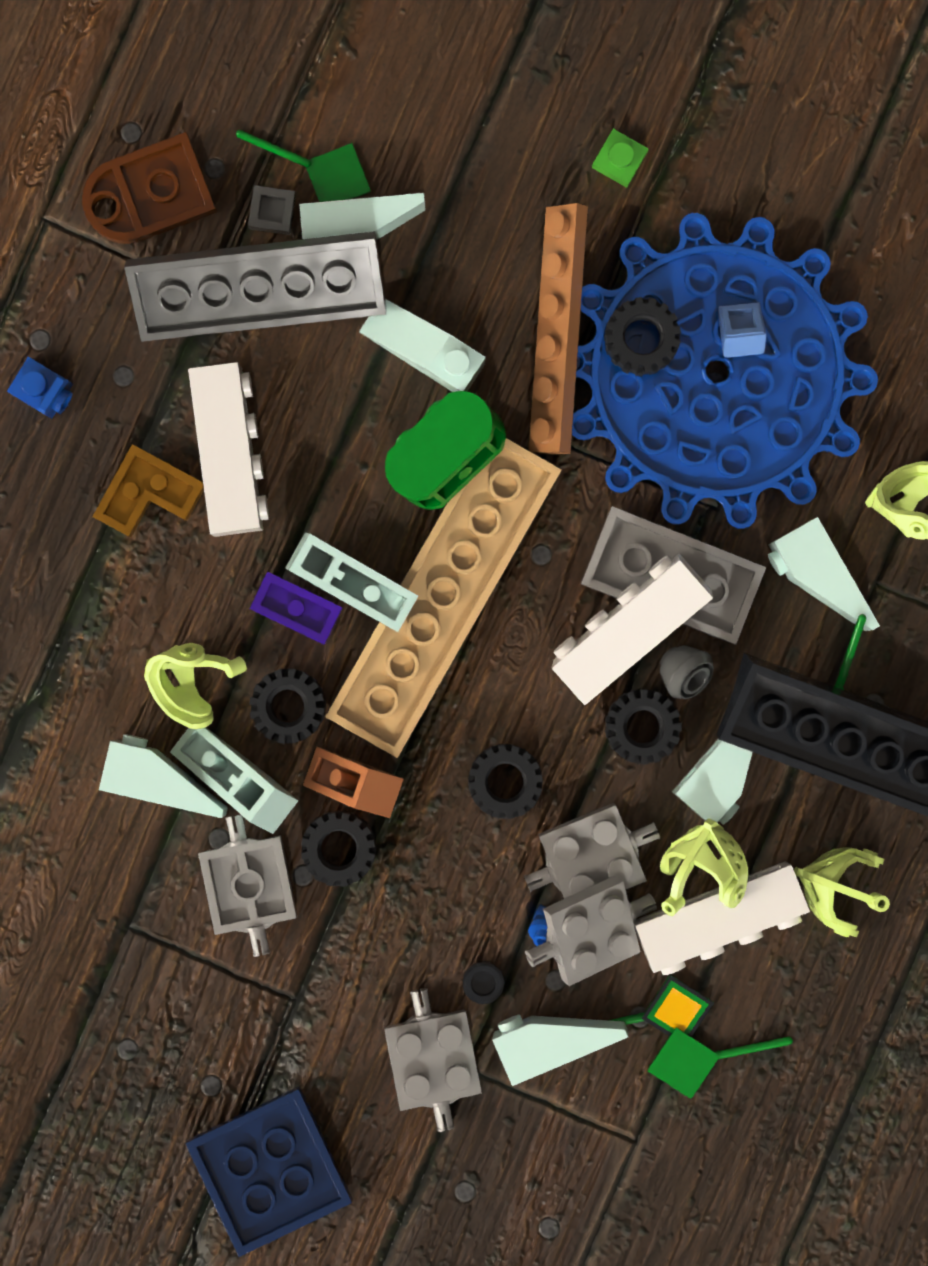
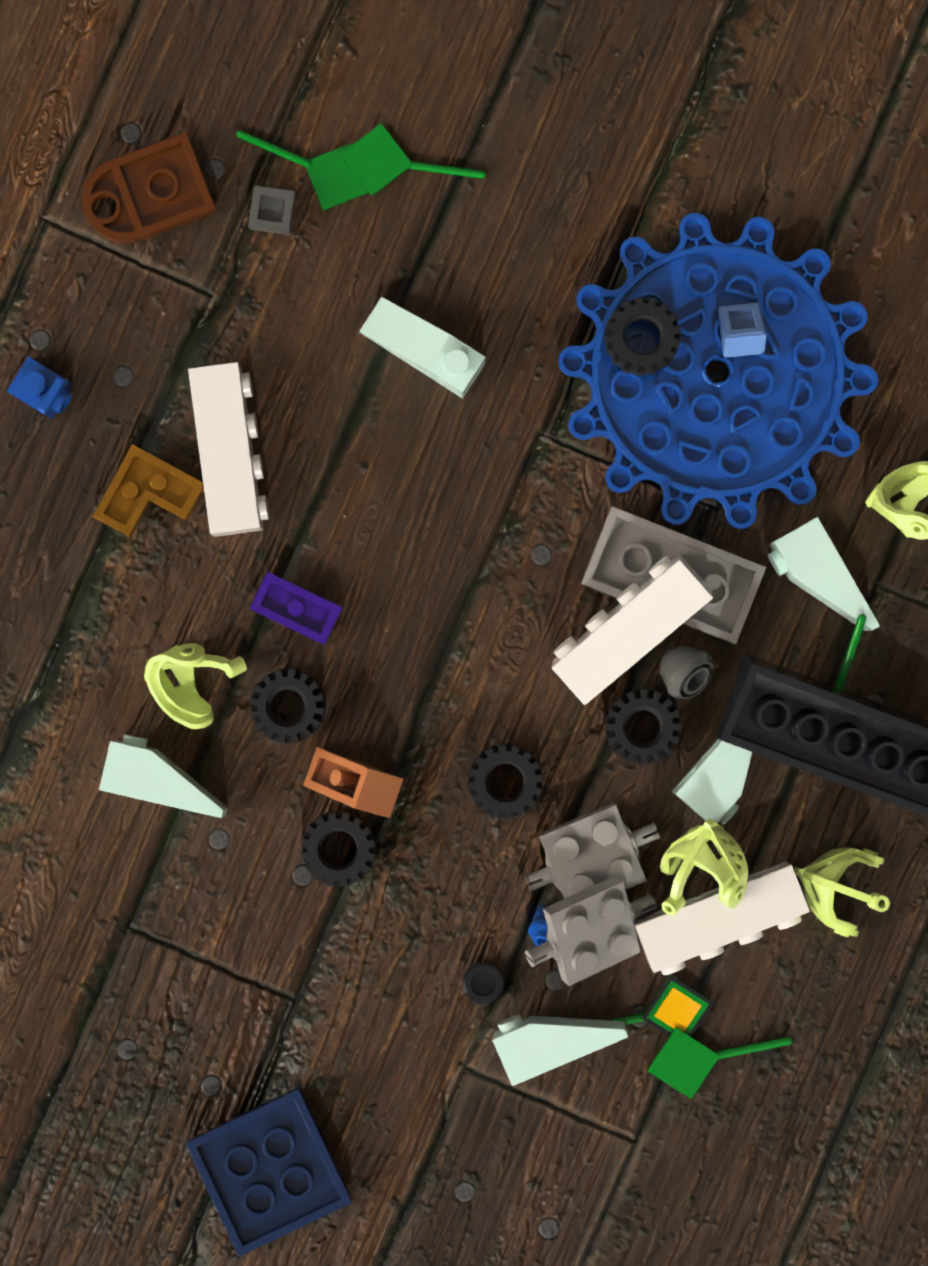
plate [124,231,386,342] -> none
light aqua slope [170,727,298,834] -> none
light grey plate [198,814,298,957] -> none
light aqua slope [285,532,418,632] -> none
light aqua slope [299,193,425,240] -> none
tan plate [325,438,561,758] -> none
light grey plate [383,988,482,1132] -> none
green brick [385,391,506,510] -> none
medium nougat plate [529,203,588,455] -> none
bright green plate [592,128,649,188] -> none
none -> green piece [340,123,486,197]

